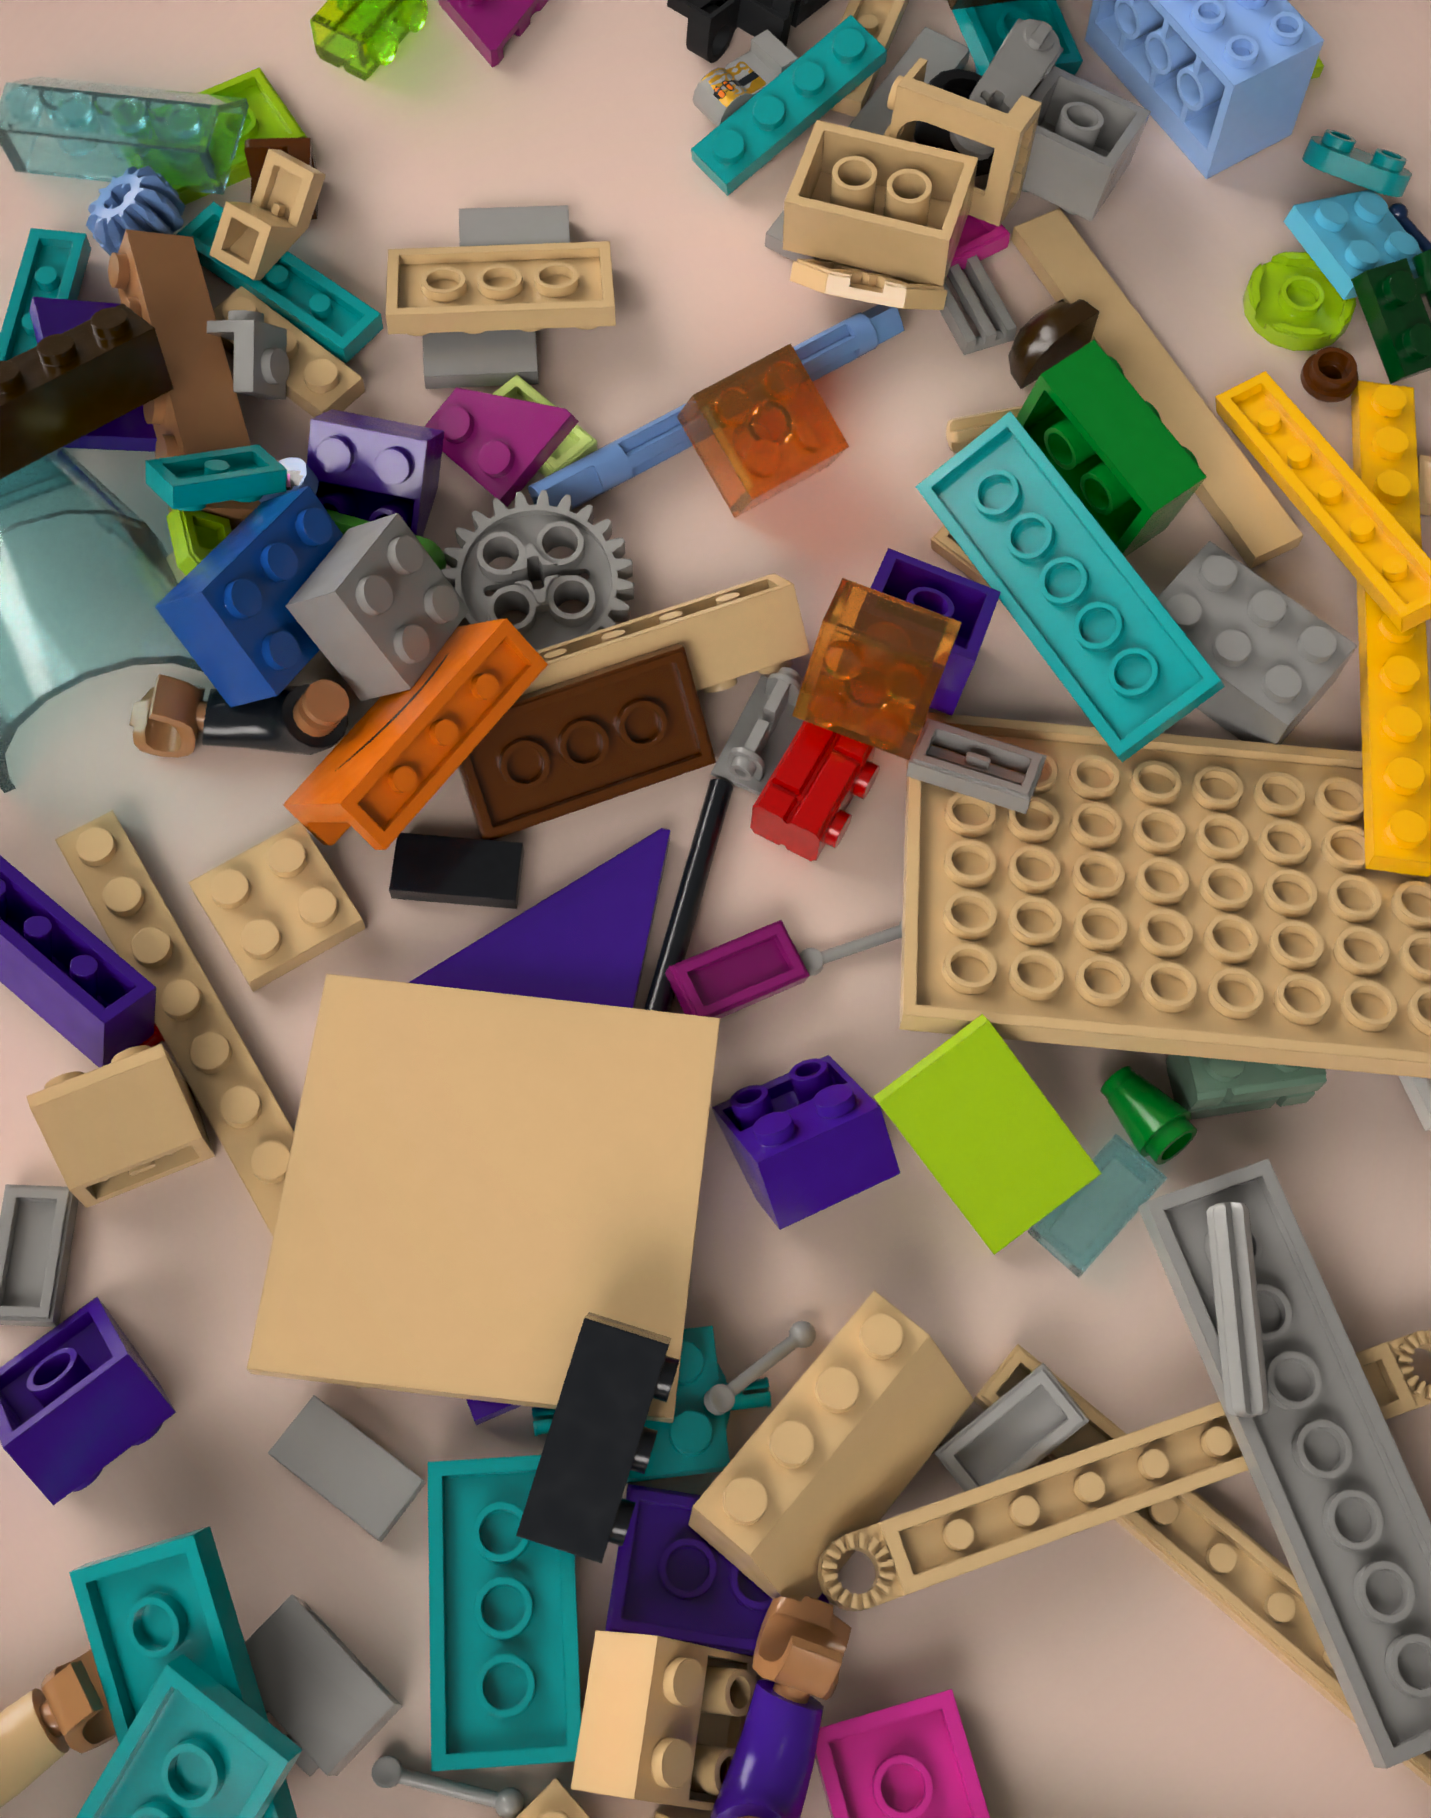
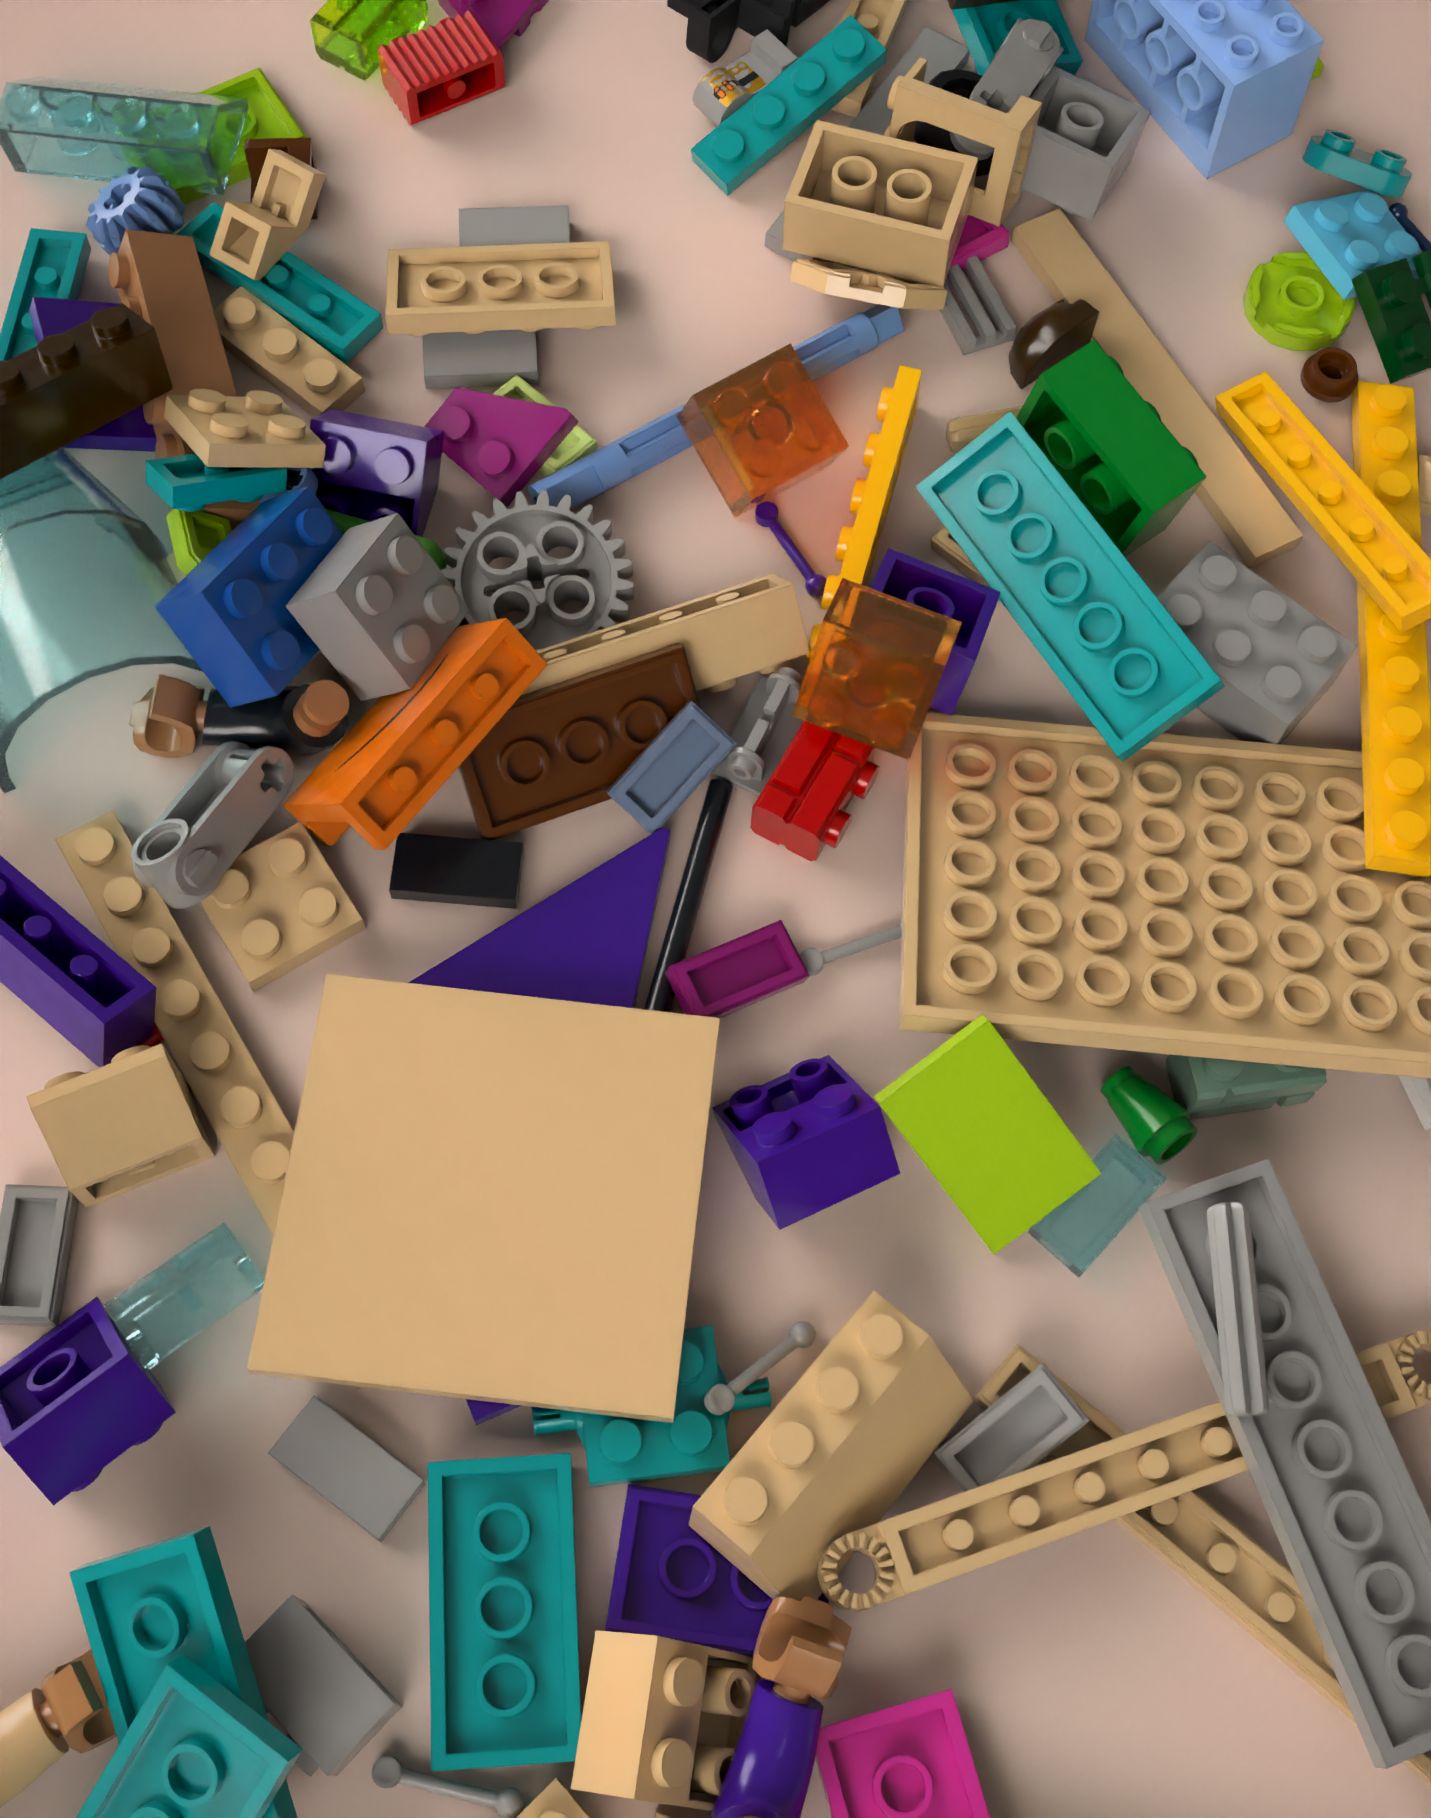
light grey bracket [207,310,290,400] -> none
black brick [516,1312,679,1563] -> none
light grey tile [906,718,1047,814] -> none
none -> clear light blue hinge [103,1223,264,1370]
none -> light grey piece [131,741,294,909]
none -> tan plate [164,389,326,468]
none -> red brick [378,10,505,126]
none -> sand blue tile [606,700,737,834]
none -> dark purple hinge [755,501,827,597]
none -> yellow plate [807,365,922,690]

